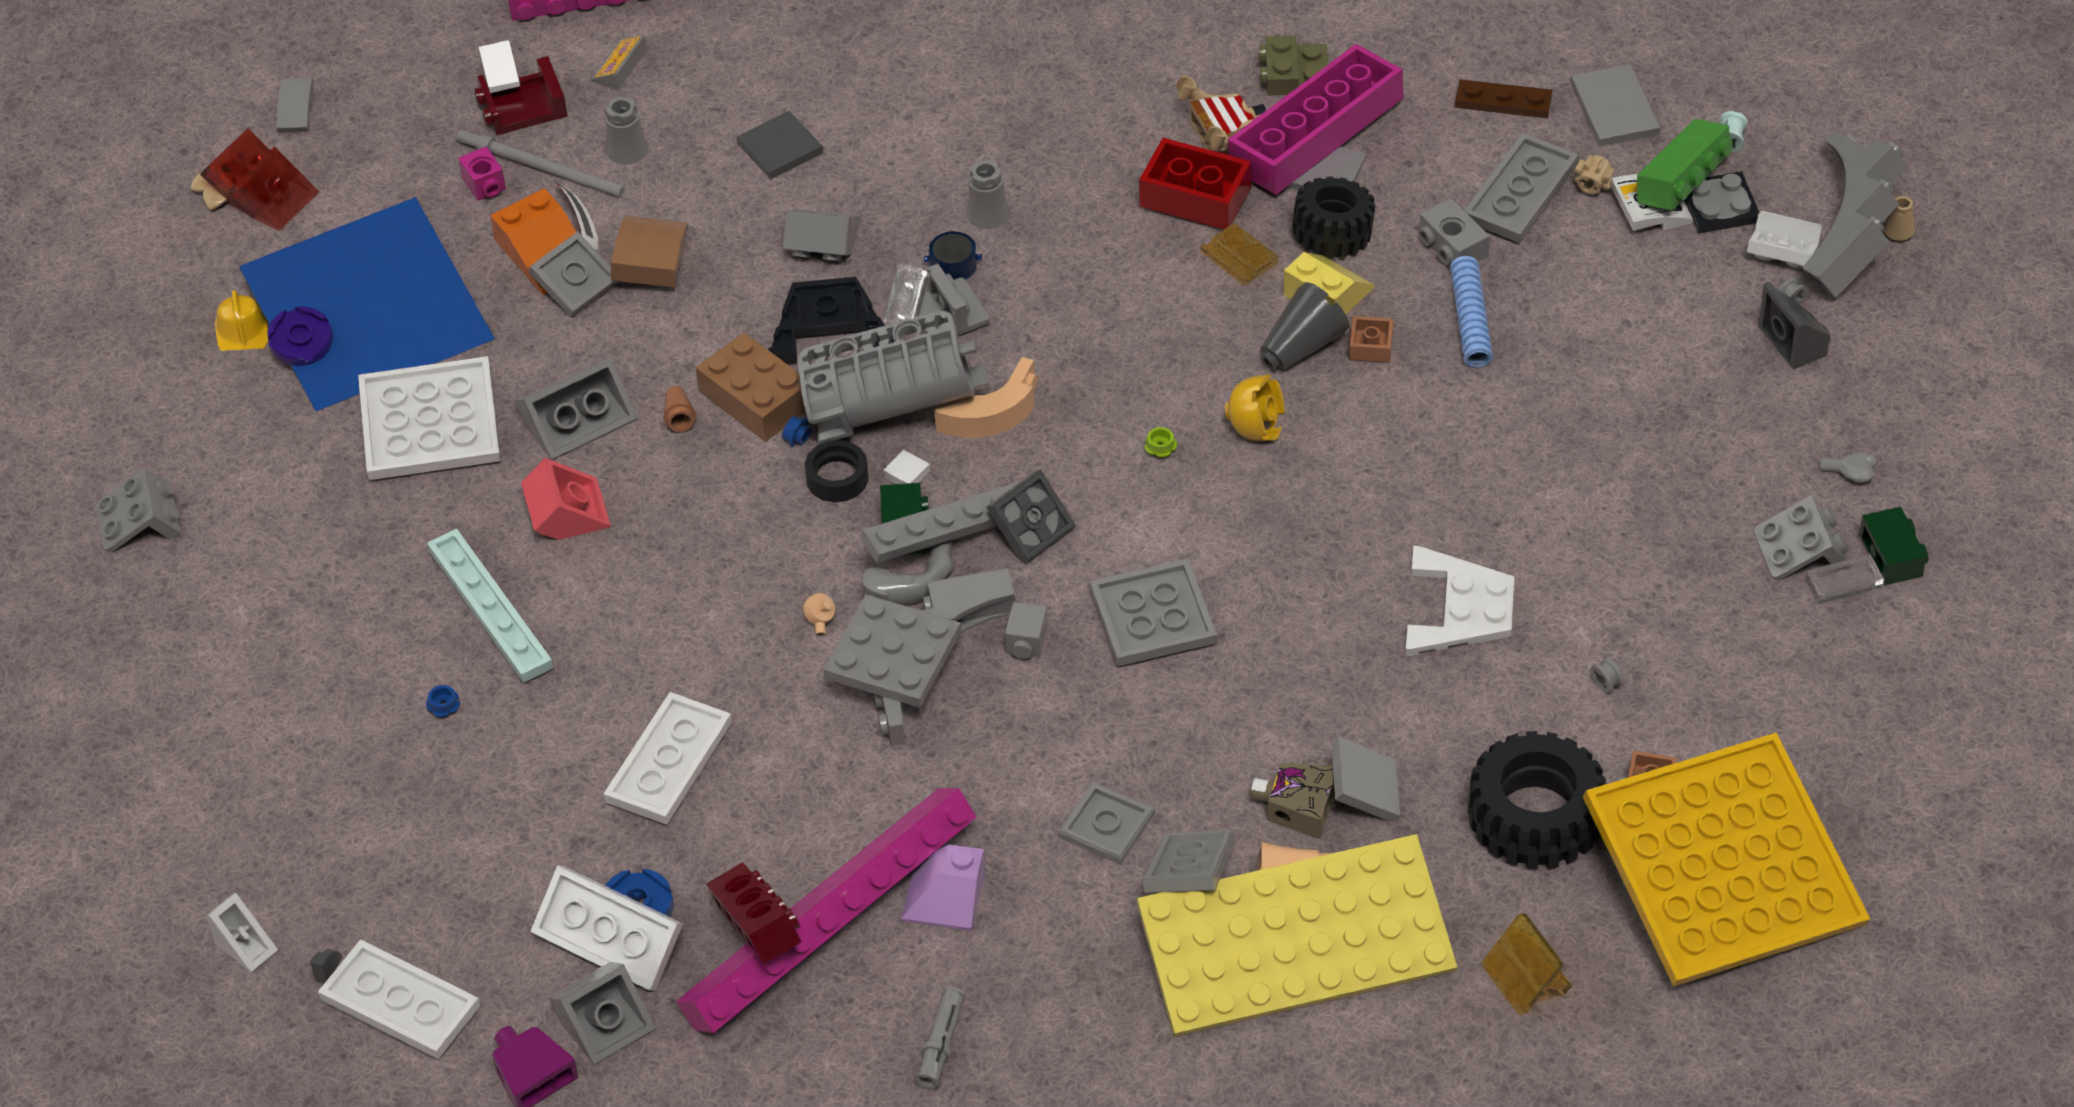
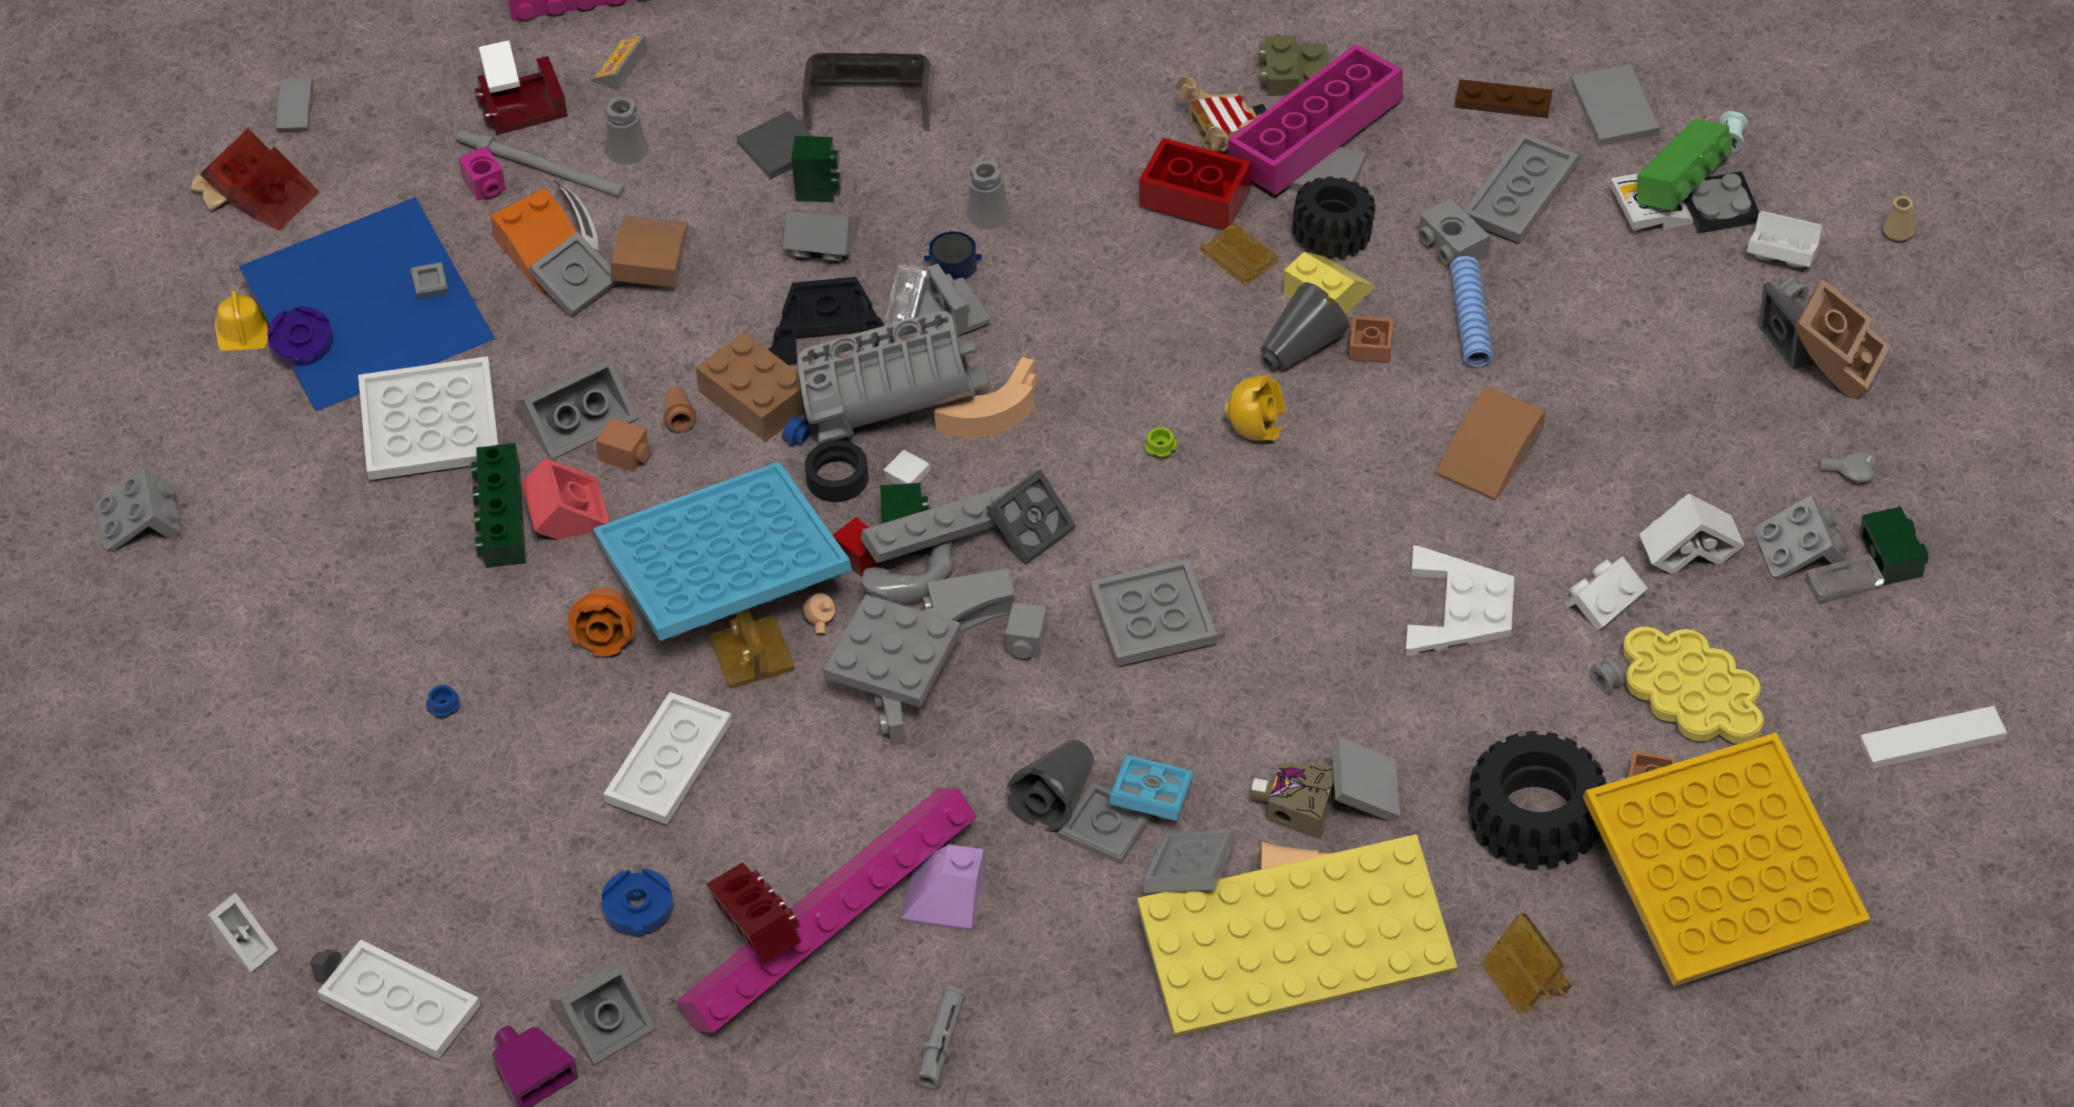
light aqua plate [427,529,553,683] -> none
white plate [530,865,683,991] -> none
tan gear [1574,155,1615,194] -> none
light grey arch [1802,131,1909,298] -> none
none -> light grey tile [410,262,449,300]
none -> dark green brick [471,443,526,568]
none -> orange cone [568,587,636,657]
none -> medium azure plate [593,461,852,641]
none -> nougat brick [596,418,651,472]
none -> clear yellow bracket [710,608,795,688]
none -> dark green brick [791,136,842,202]
none -> clear smoke windscreen [802,53,935,131]
none -> red brick [832,517,884,577]
none -> dark grey cone [1007,740,1094,831]
none -> medium azure piece [1109,755,1194,821]
none -> medium nougat slope [1436,386,1545,501]
none -> white bracket [1564,556,1648,630]
none -> light yellow plate [1623,627,1764,744]
none -> white brick [1639,494,1745,574]
none -> medium nougat slope [1795,279,1891,399]
none -> white tile [1859,706,2007,769]

